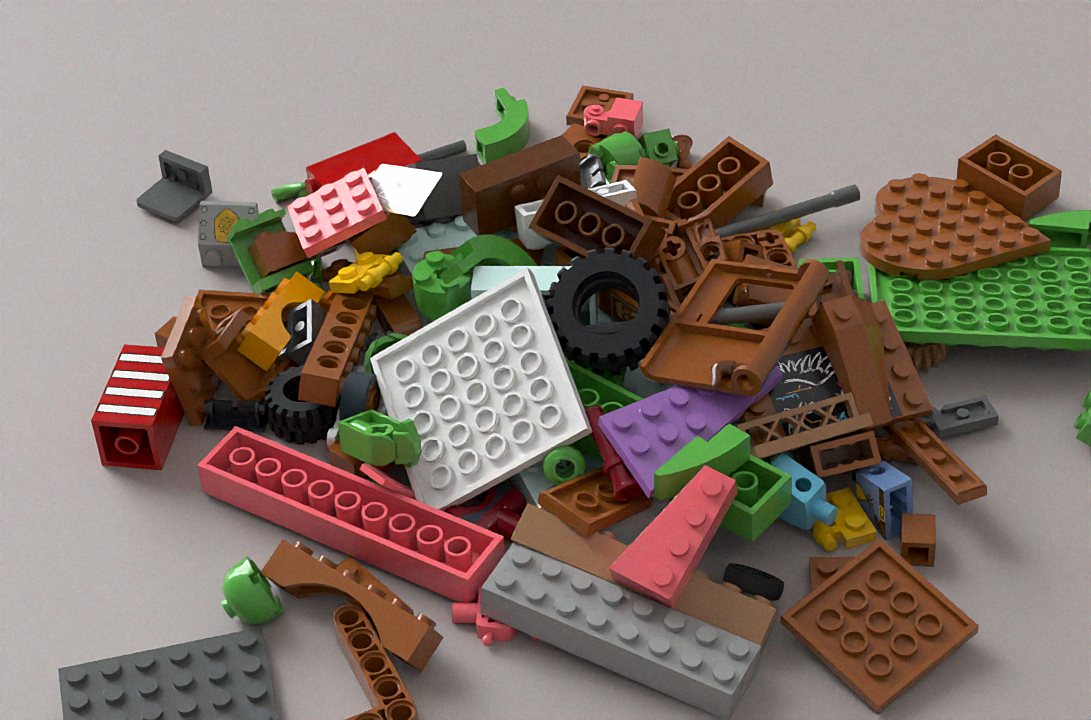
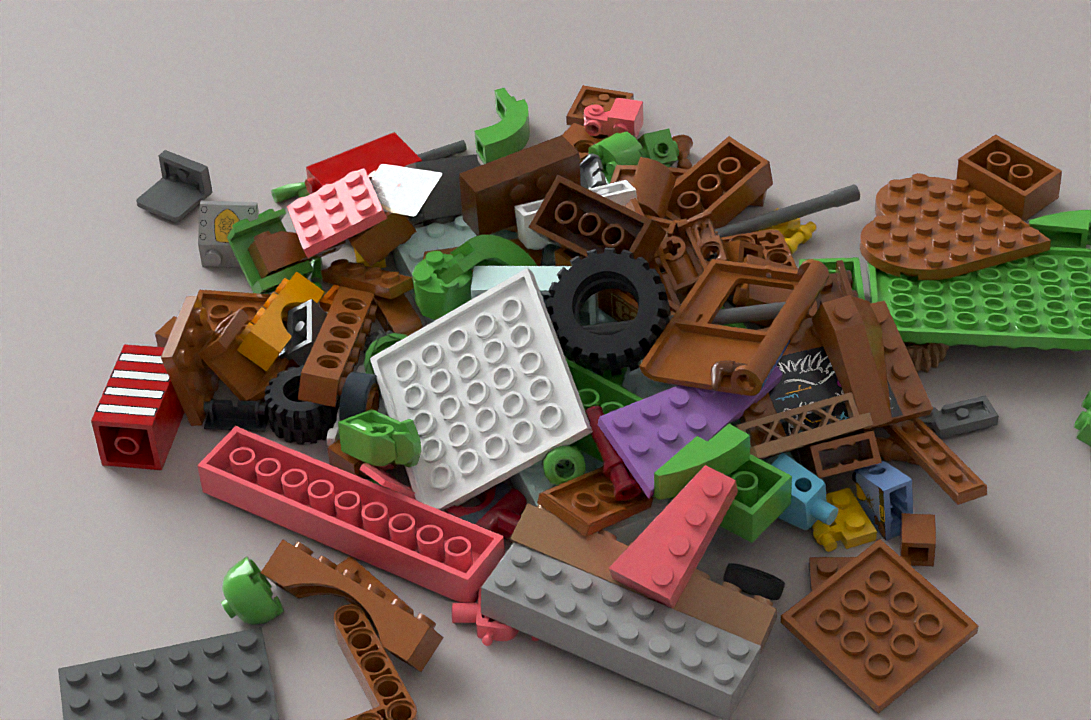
yellow plate [329,252,403,294] -> none

